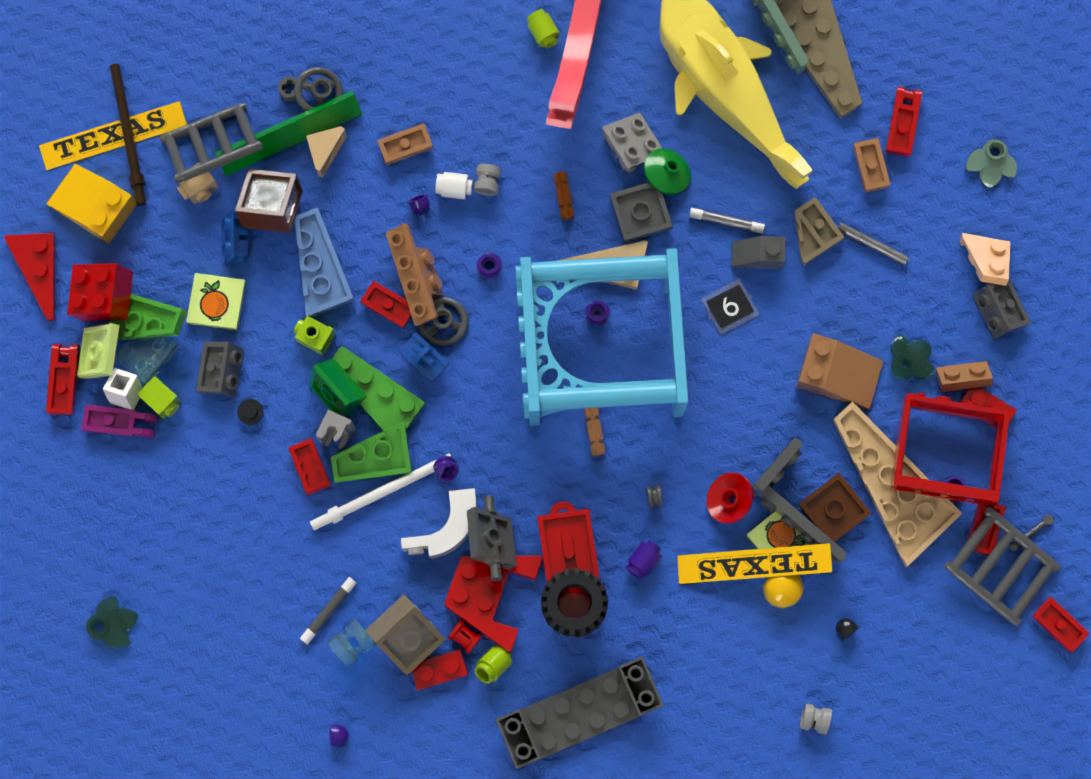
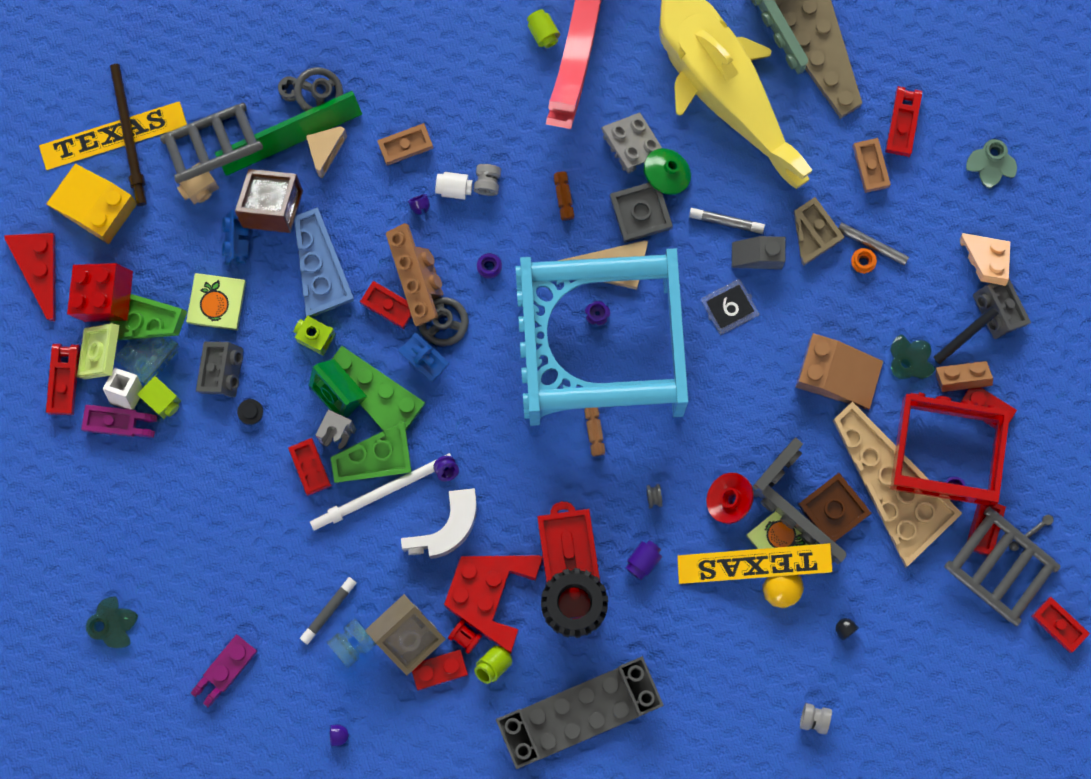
dark grey plate [467,495,516,582] -> none
none -> magenta hinge [191,634,257,707]
none -> orange plate [851,248,877,274]
none -> black bar [933,307,999,364]

